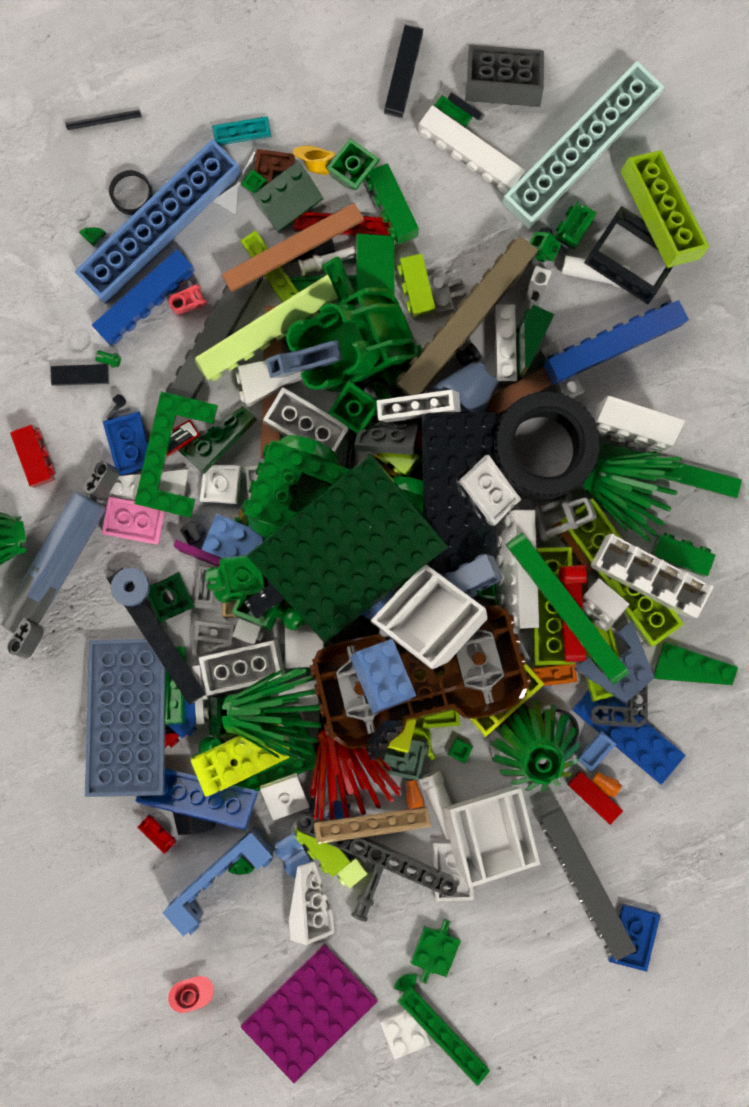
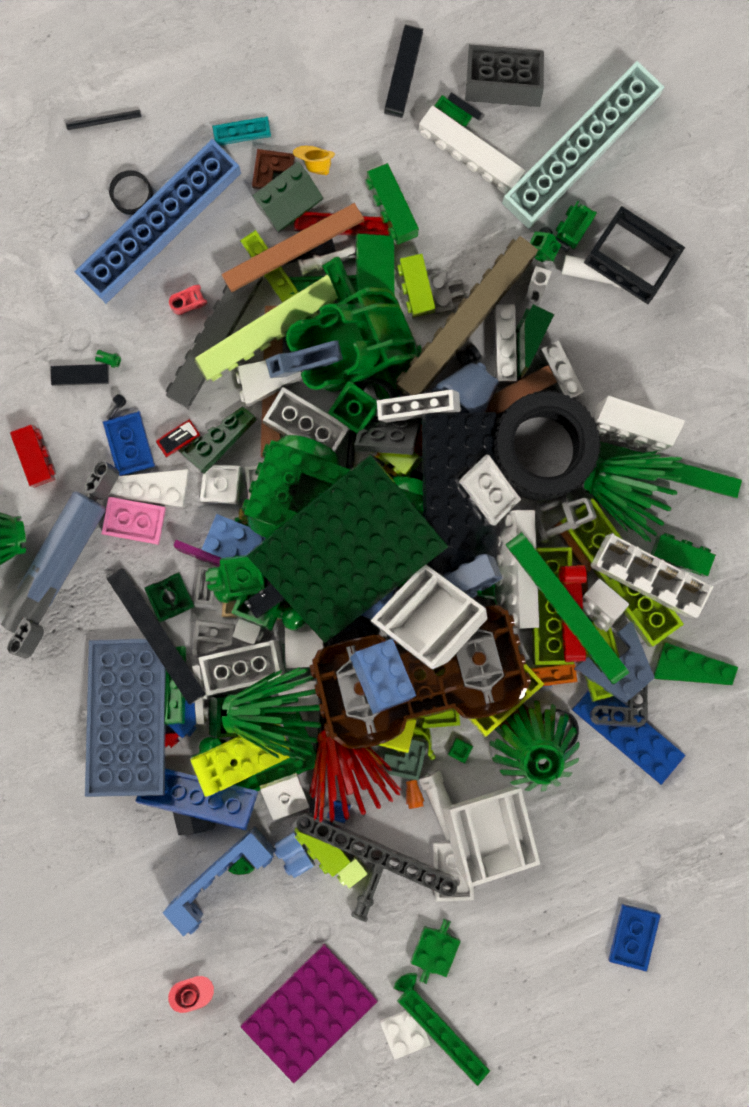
green tile [79,227,107,247] -> none
blue brick [92,249,195,346] -> none
sand blue tile [111,568,150,606] -> none
green plate [134,391,218,518] -> none
red hinge [137,814,177,854] -> none
black tile [180,521,206,545] -> none
white piece [213,152,257,215] -> none
green tile [241,169,268,194] -> none
white wedge [289,862,334,945] -> none
tan tile [314,807,431,844] -> none
green slope [326,138,380,190] -> none
black hinge [366,720,403,760] -> none
dark grey brick [539,806,637,961] -> none
blue brick [543,300,689,385] -> none
red tile [567,771,623,825] -> none
medium blue tile [577,730,617,772] -> none
orange cone [592,771,622,798] -> none
lime brick [620,150,710,268] -> none

